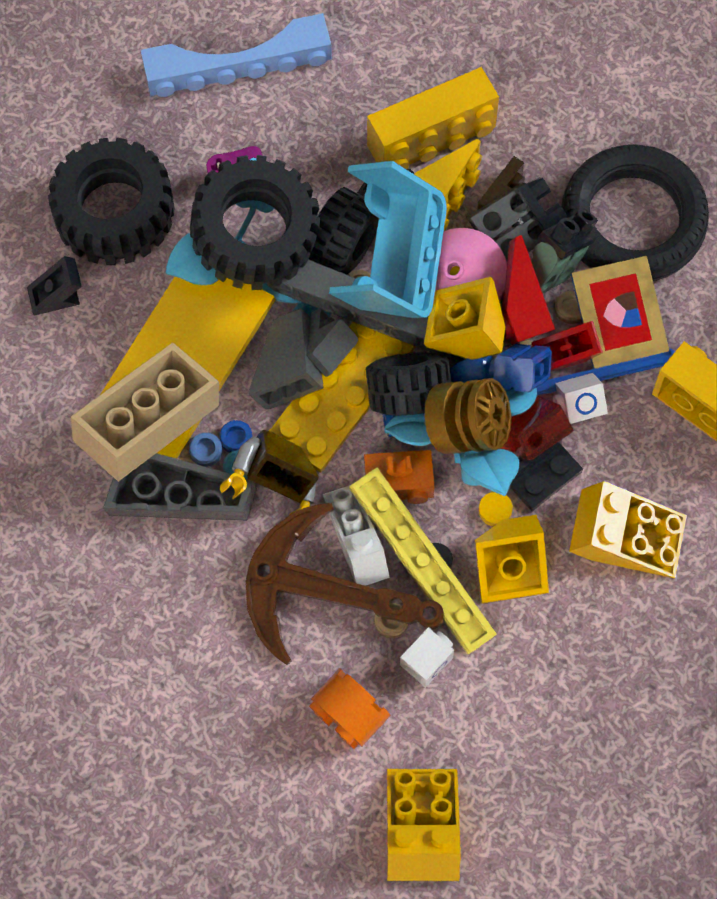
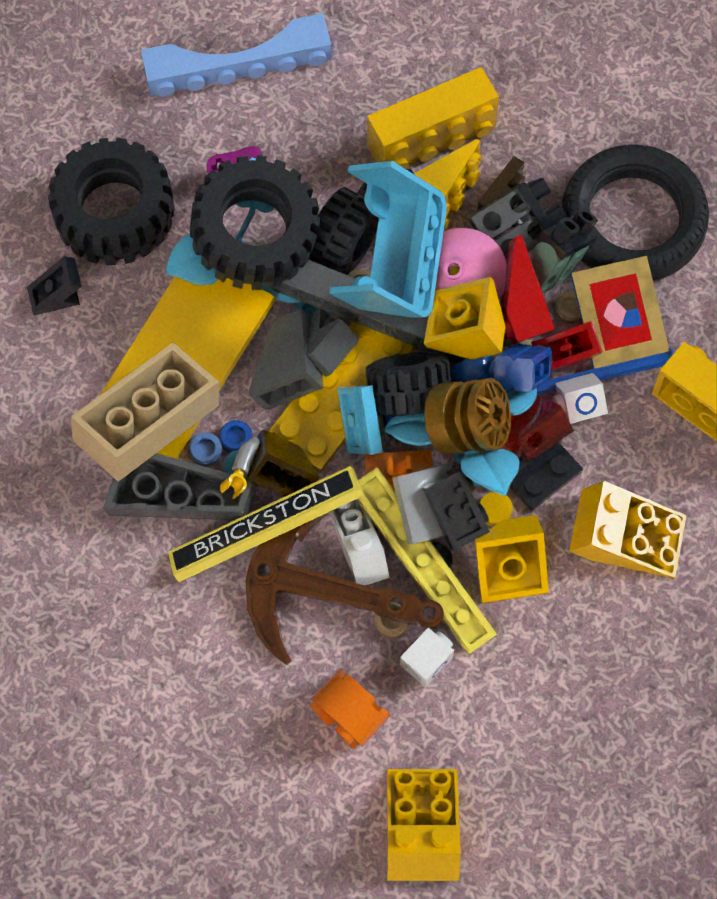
none -> tile [168,466,363,582]
none -> medium azure plate [337,385,383,455]
none -> light grey slope [392,463,452,545]
none -> black bracket [422,469,490,550]

